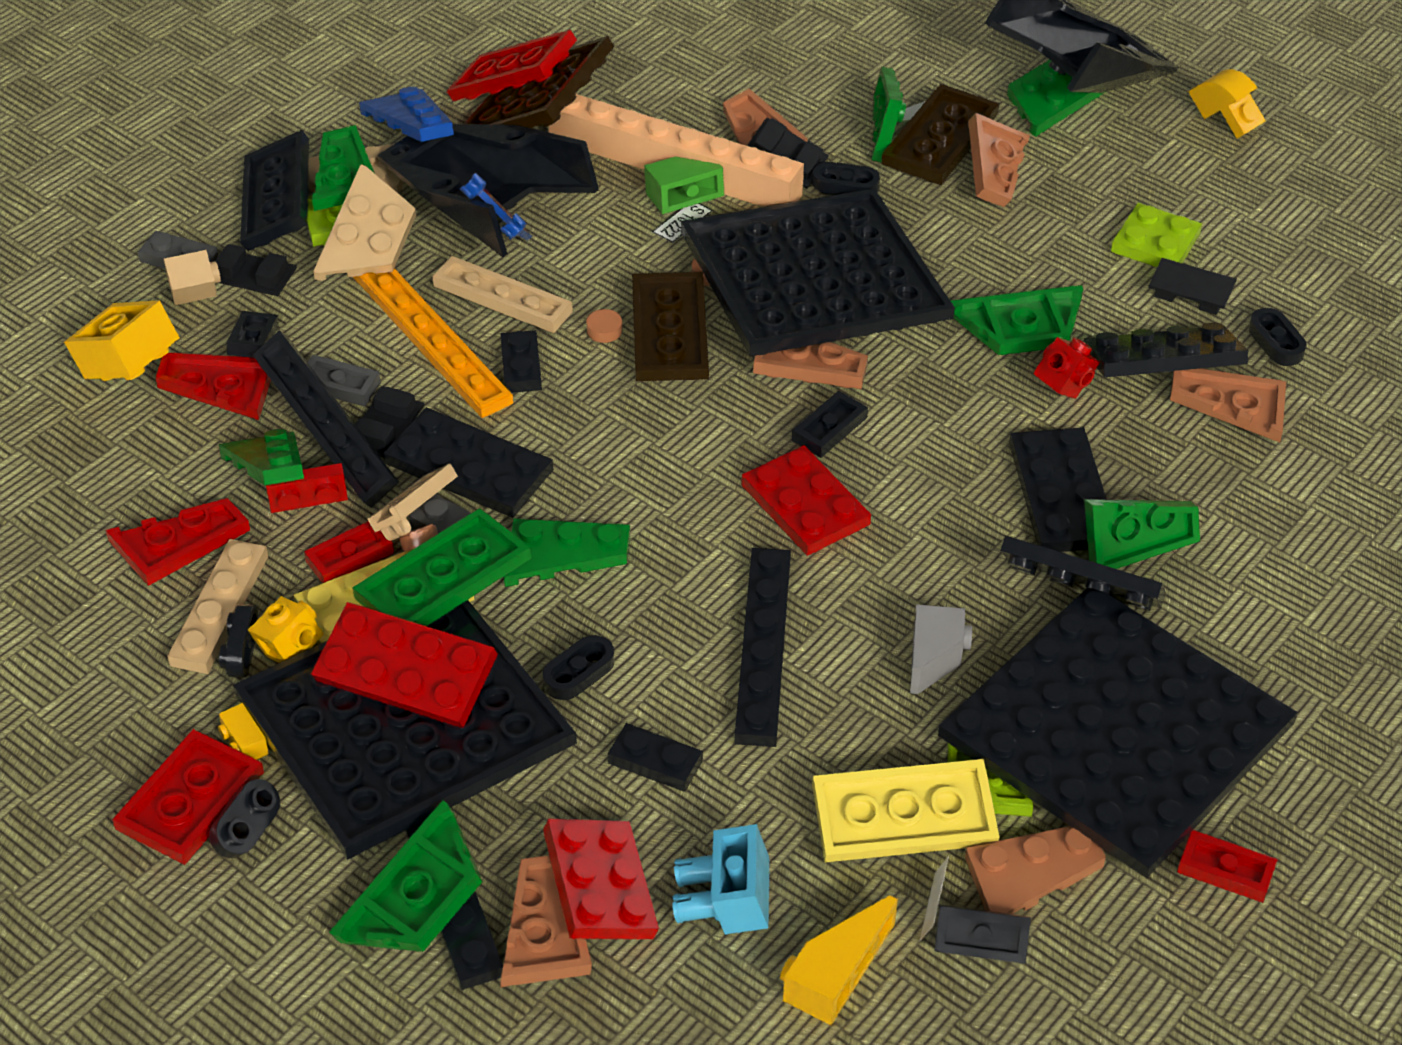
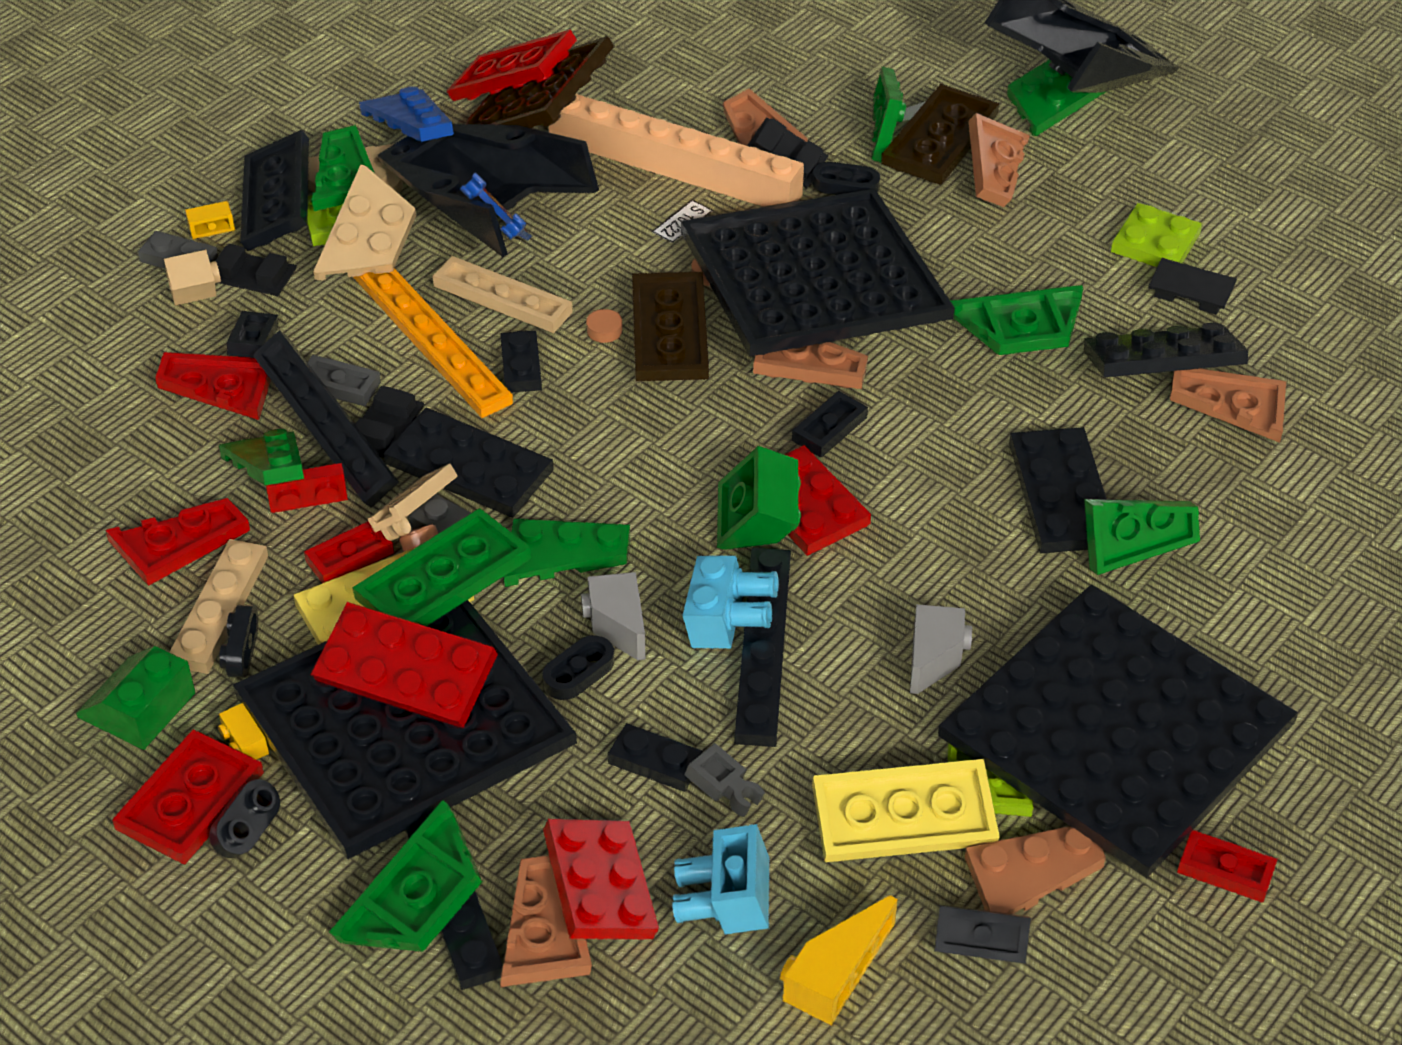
yellow brick [64,300,180,381] -> none
yellow brick [248,596,324,663] -> none
bright green slope [644,157,724,214] -> none
white sticker [919,856,949,942] -> none
black plate [1000,535,1166,611] -> none
red brick [1033,337,1100,399] -> none
yellow brick [1188,69,1266,139] -> none
black plate [1249,308,1307,366] -> none
none -> green slope [76,646,196,750]
none -> yellow piece [185,201,235,239]
none -> light grey slope [581,572,646,660]
none -> medium azure brick [682,556,779,649]
none -> dark grey plate [684,743,765,817]
none -> green slope [717,446,801,550]

